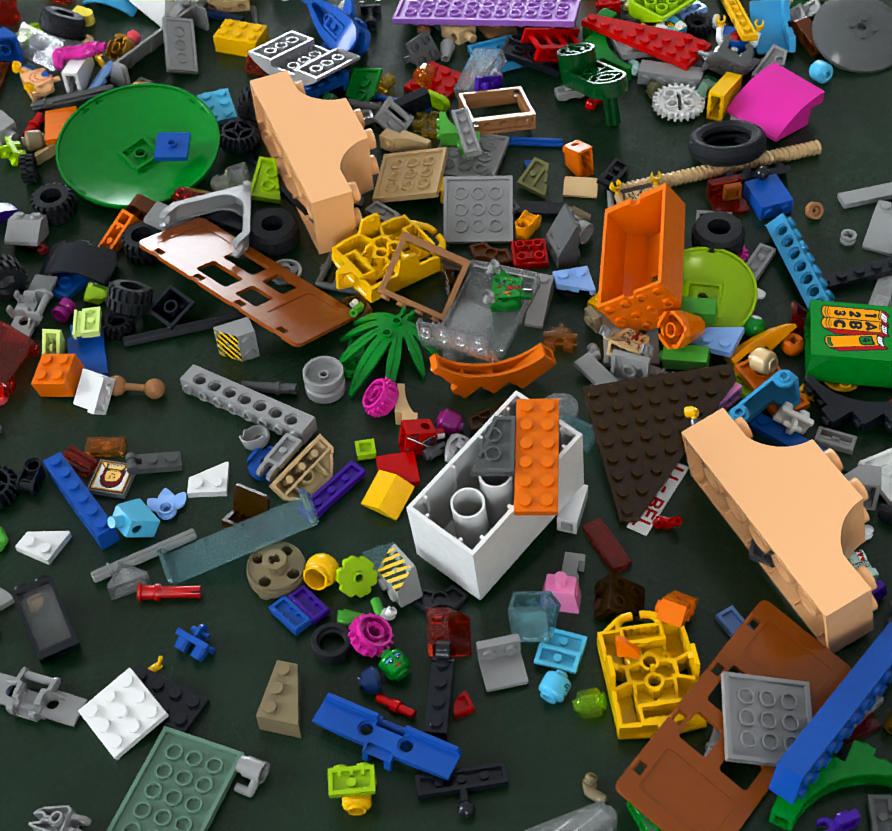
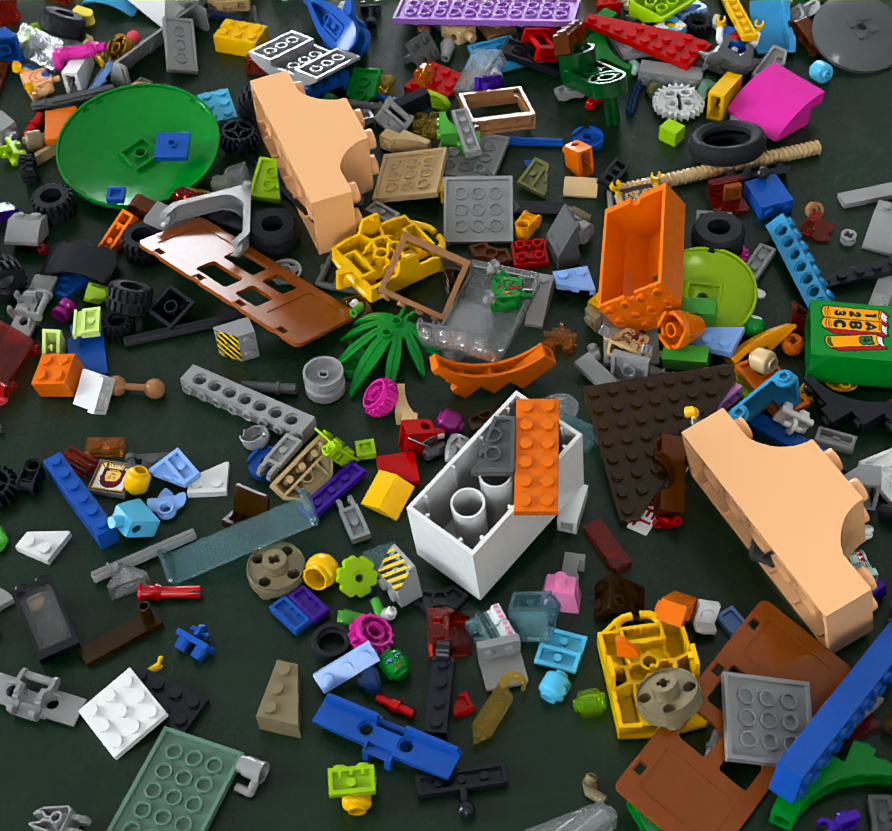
none -> dark brown piece [77,601,164,669]
none -> blue plate [106,186,126,204]
none -> yellow head [123,465,152,495]
none -> light blue wing [148,448,201,488]
none -> light blue plate [313,640,380,694]
none -> lime hinge [314,427,359,467]
none -> light grey hinge [335,495,371,545]
none -> hips [465,603,516,647]
none -> clear yellow plate [471,671,526,745]
none -> reddish brown arch [552,19,587,56]
none -> blue plate [571,126,604,153]
none -> dark blue axle [626,80,643,115]
none -> dark tan piece [635,668,704,730]
none -> reddish brown arch [653,433,687,518]
none -> lime panel [659,118,685,147]
none -> white bracket [691,599,721,635]
none -> clear red plate [800,212,835,242]

